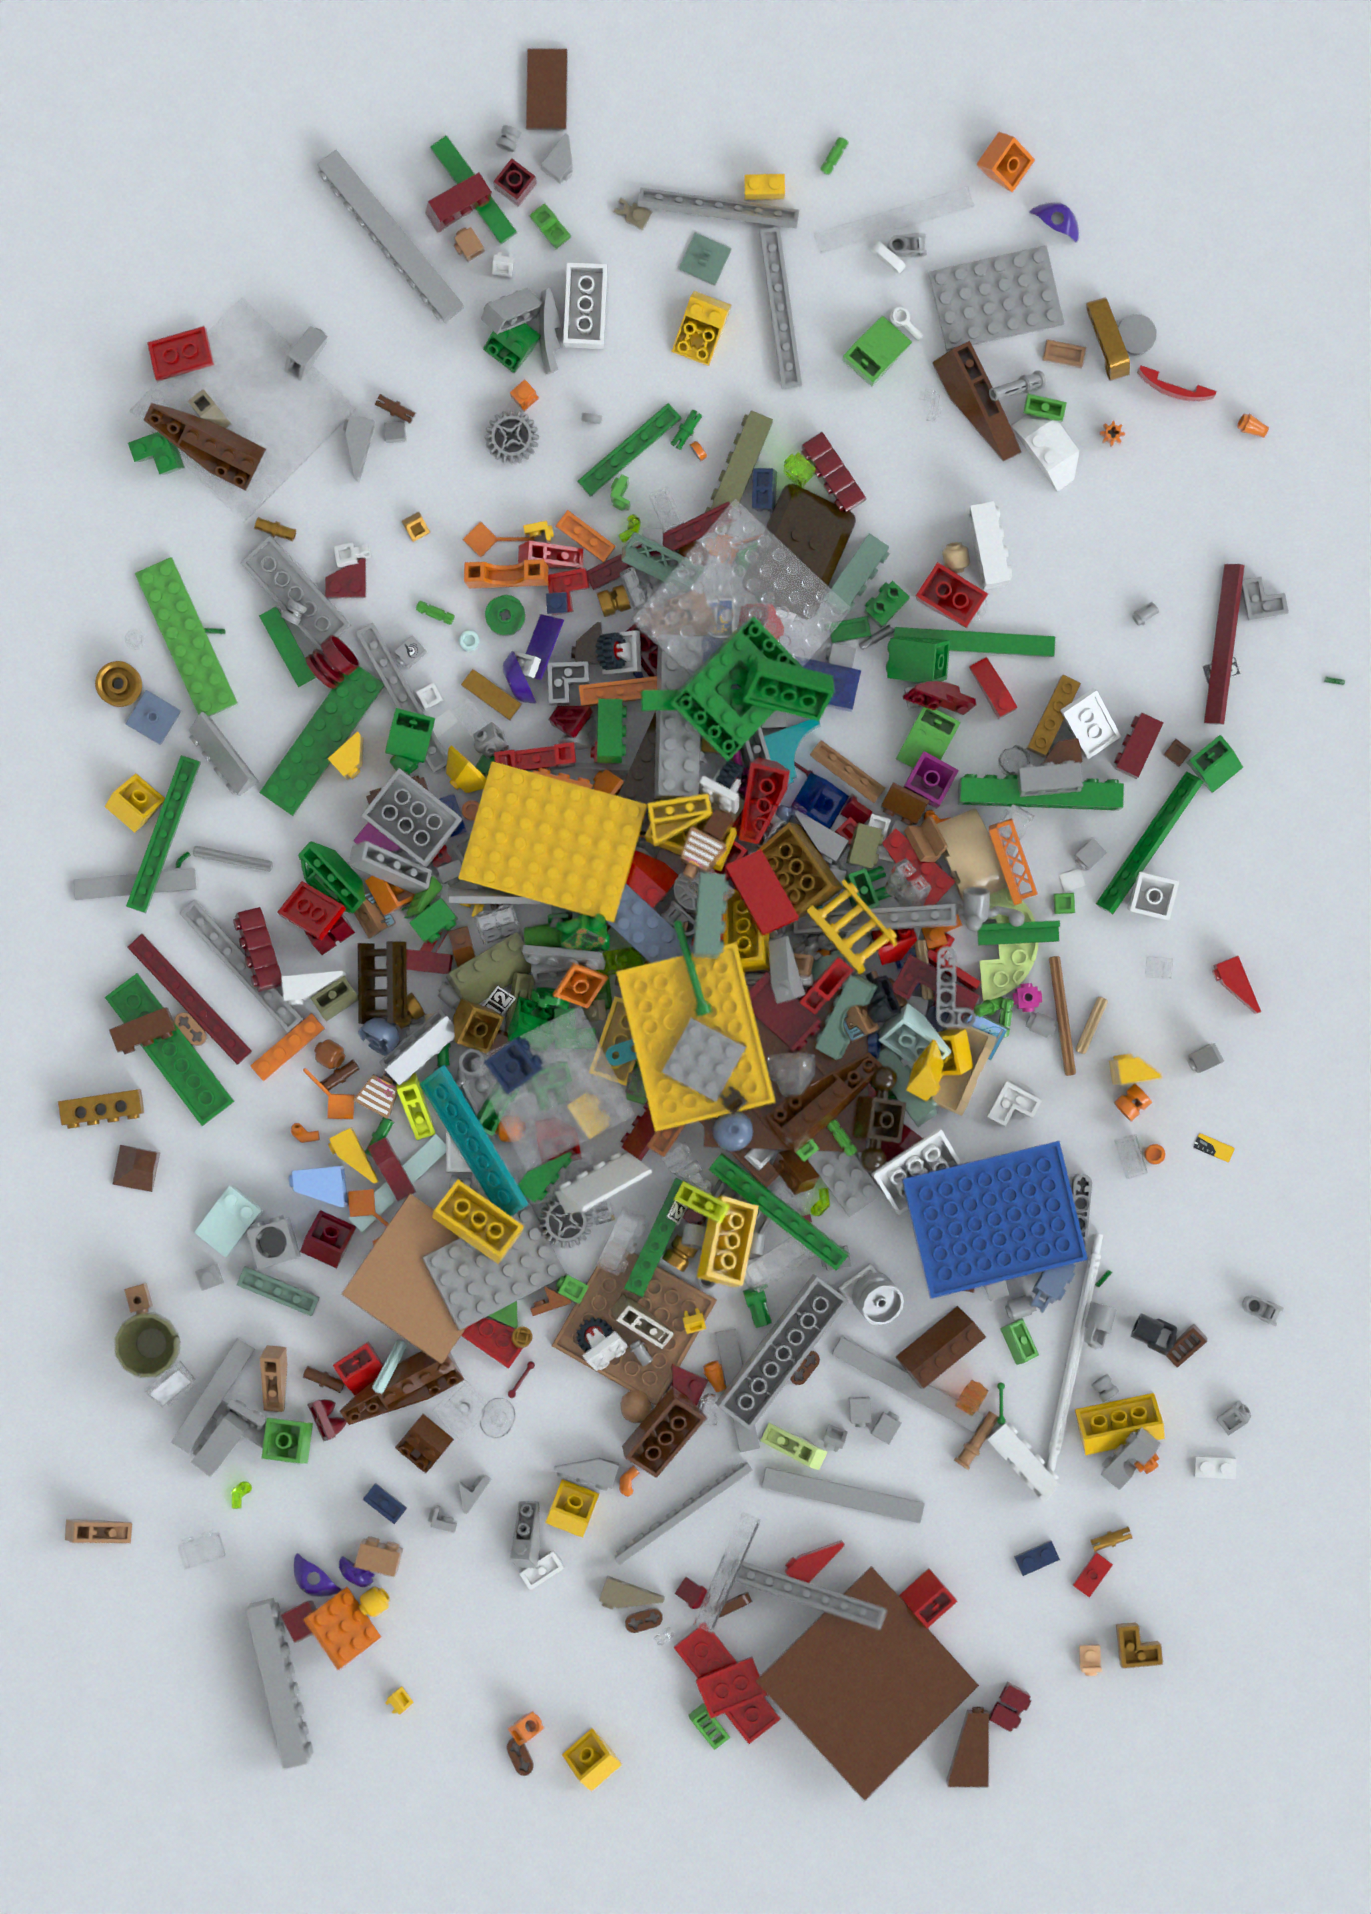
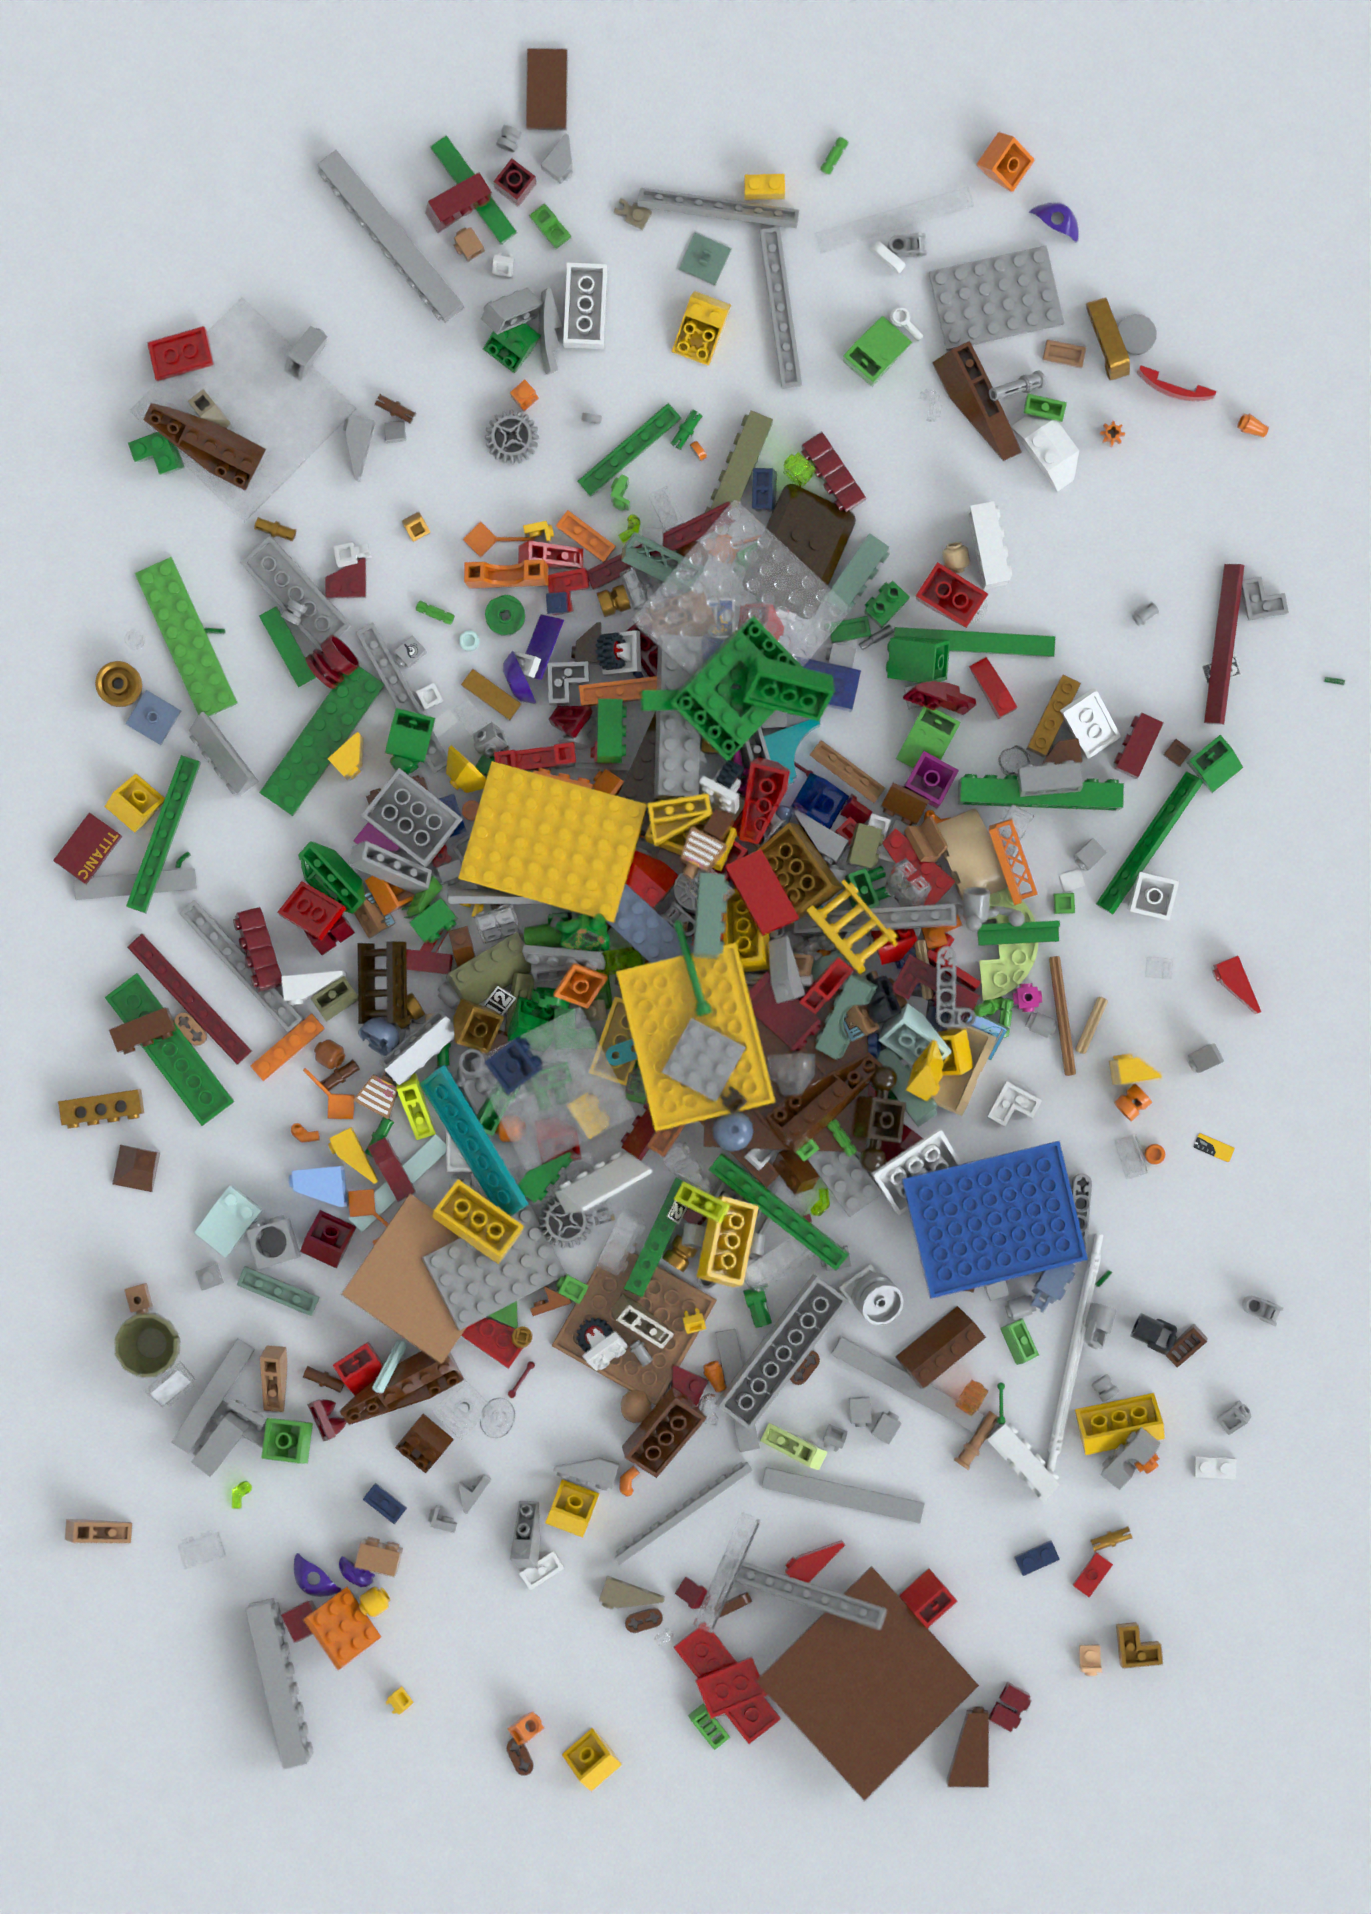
light grey axle [193,846,272,872] -> none
none -> dark red tile [53,812,123,885]

